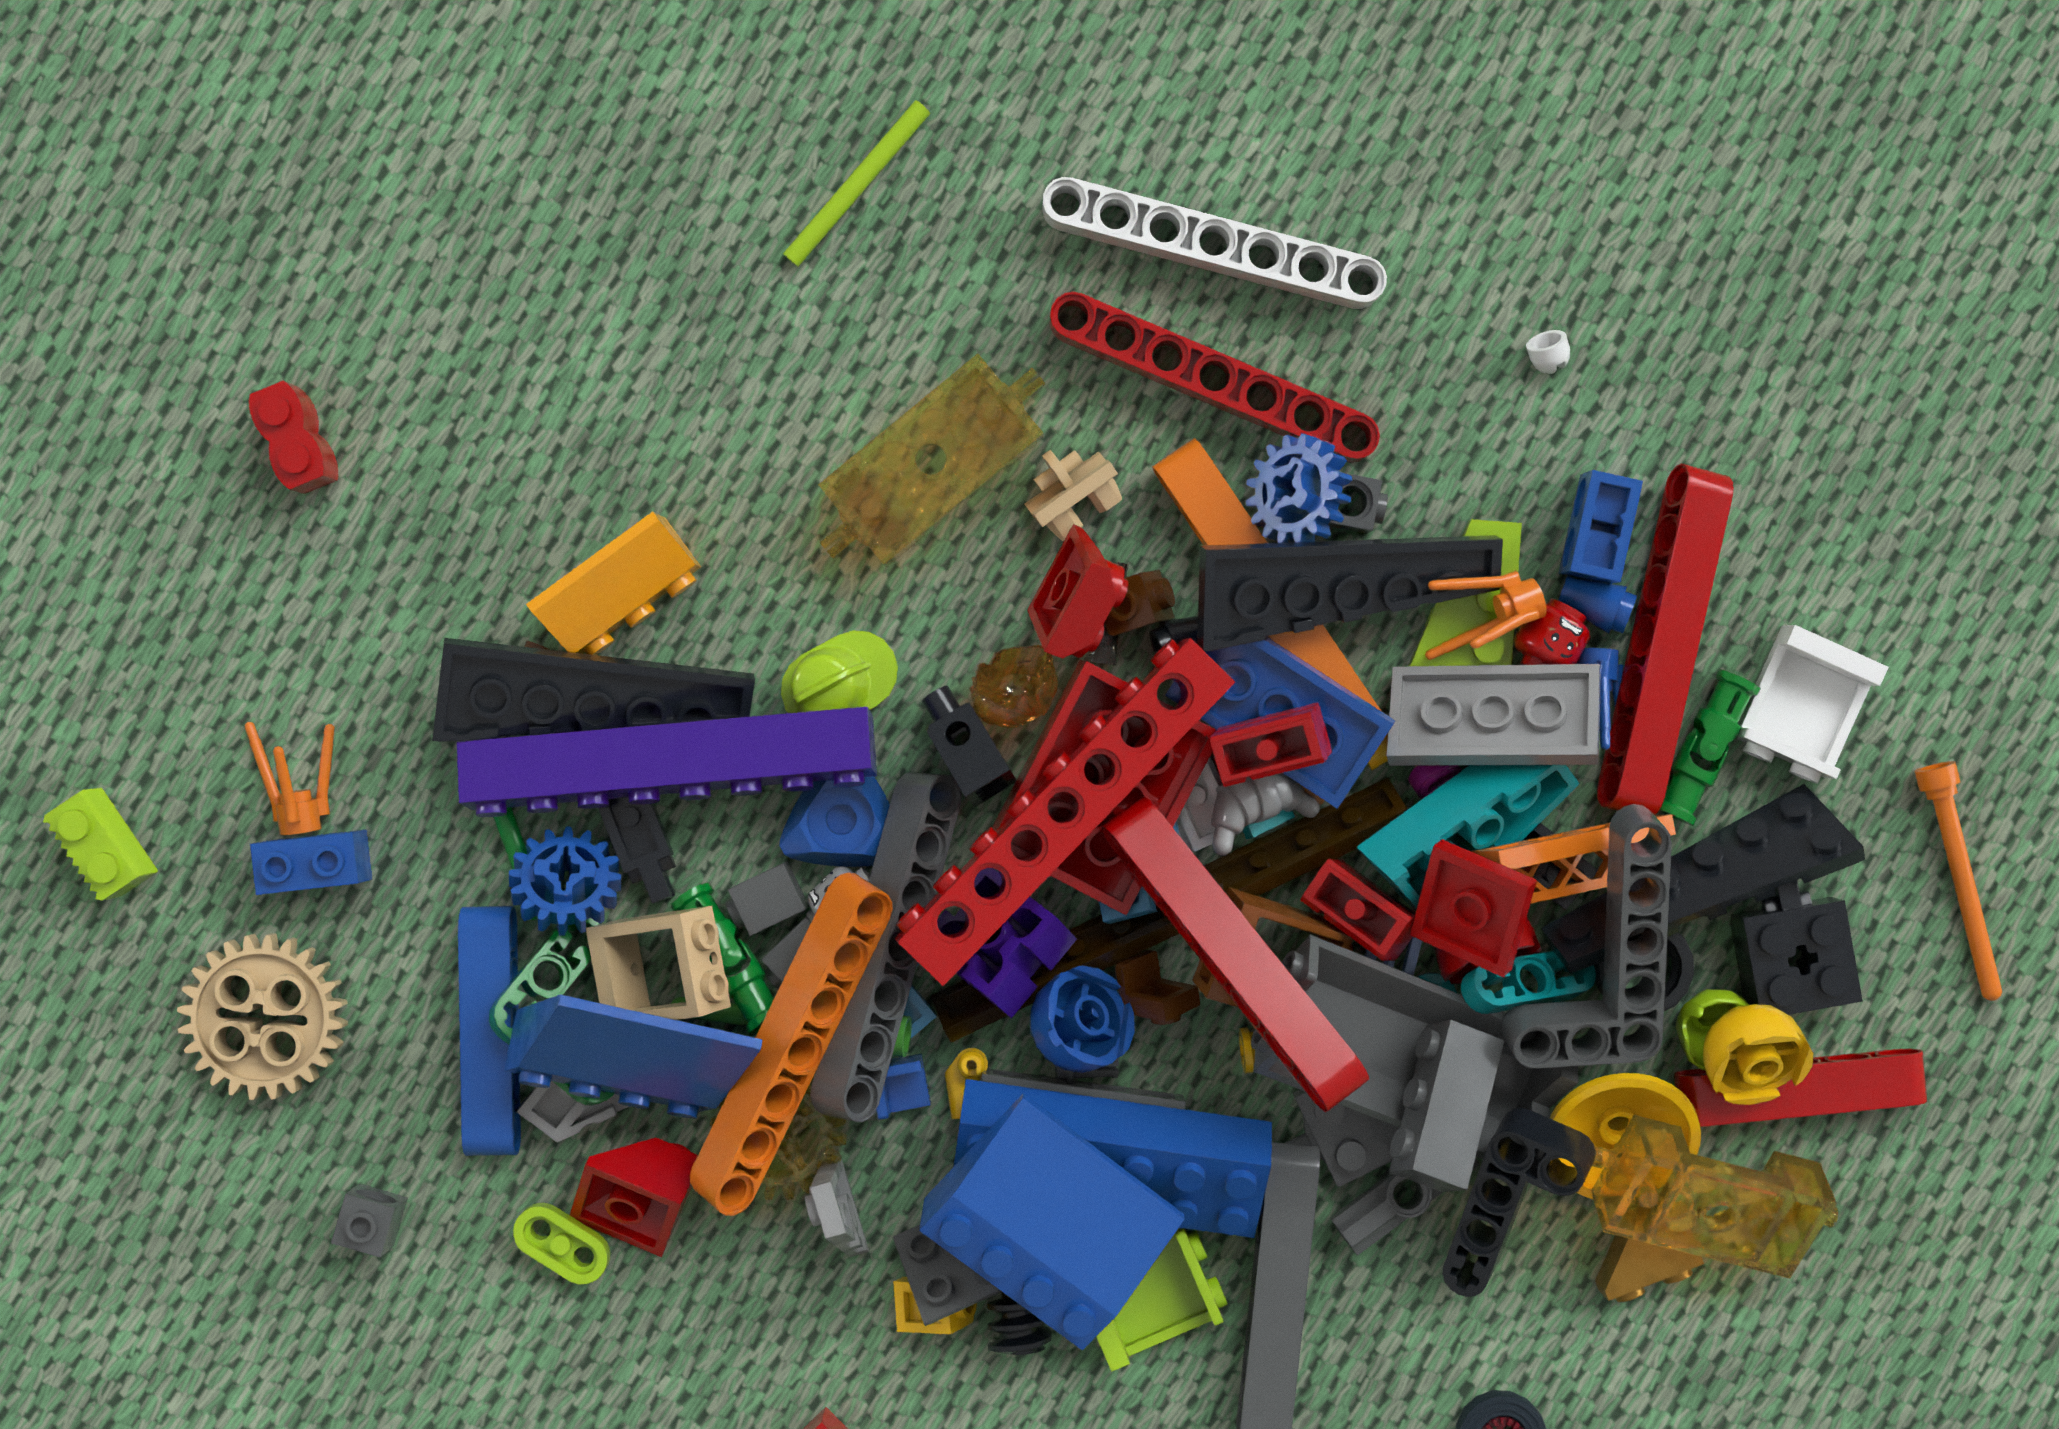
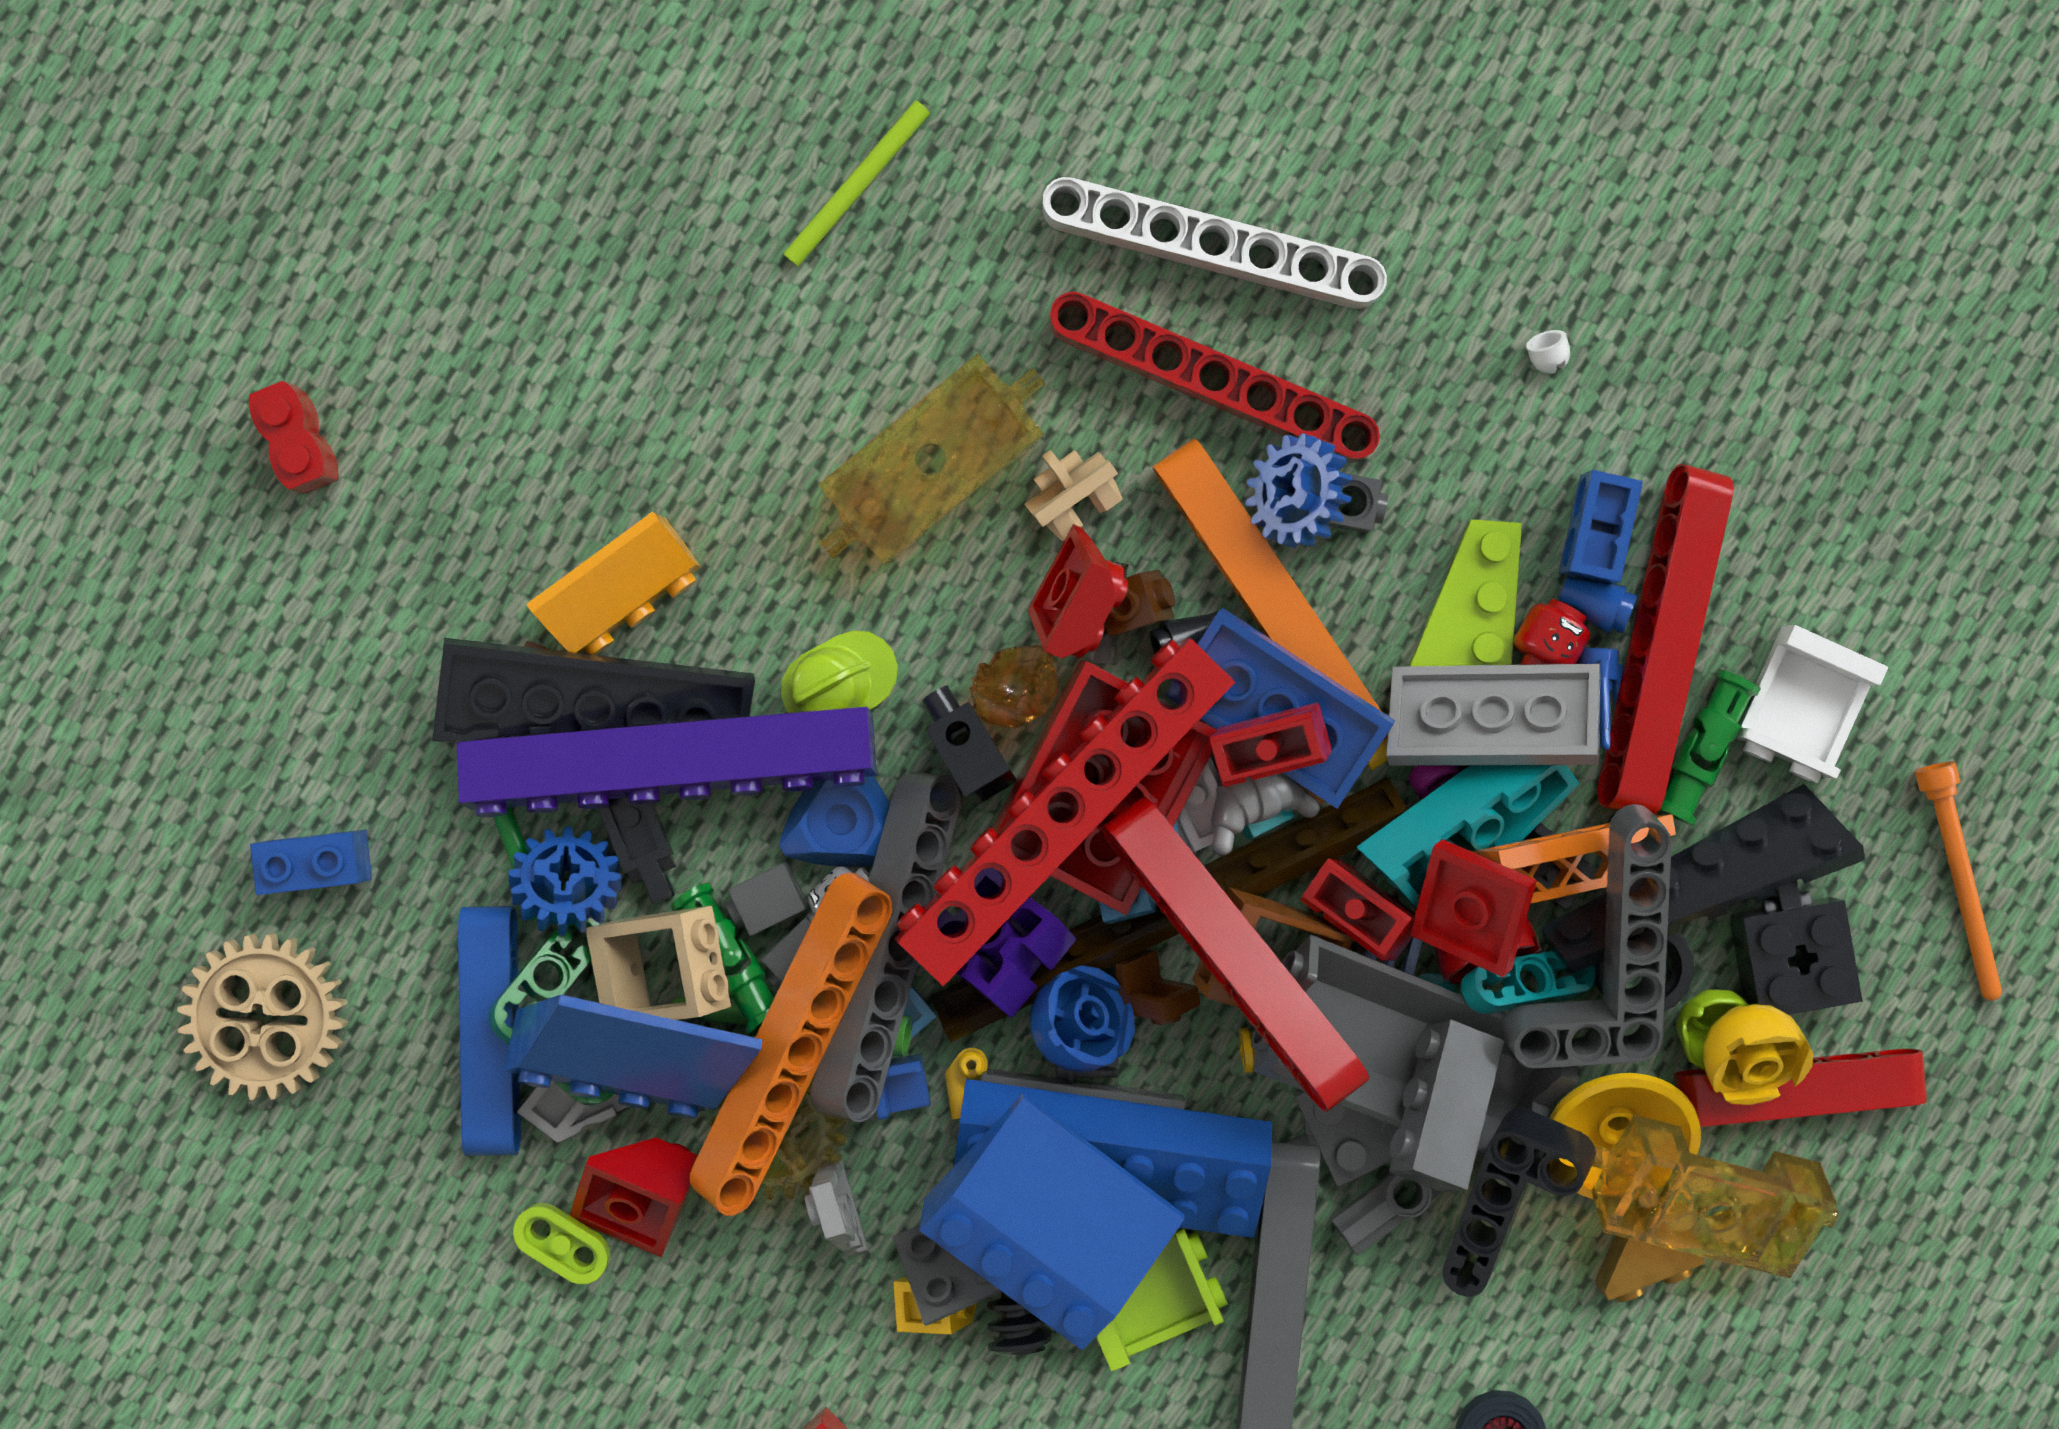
lime brick [43,787,158,901] -> none
orange plant [245,722,335,835] -> none
dark grey brick [331,1183,408,1258] -> none
black wing [1197,535,1503,651] -> none
orange plant [1425,571,1546,660] -> none

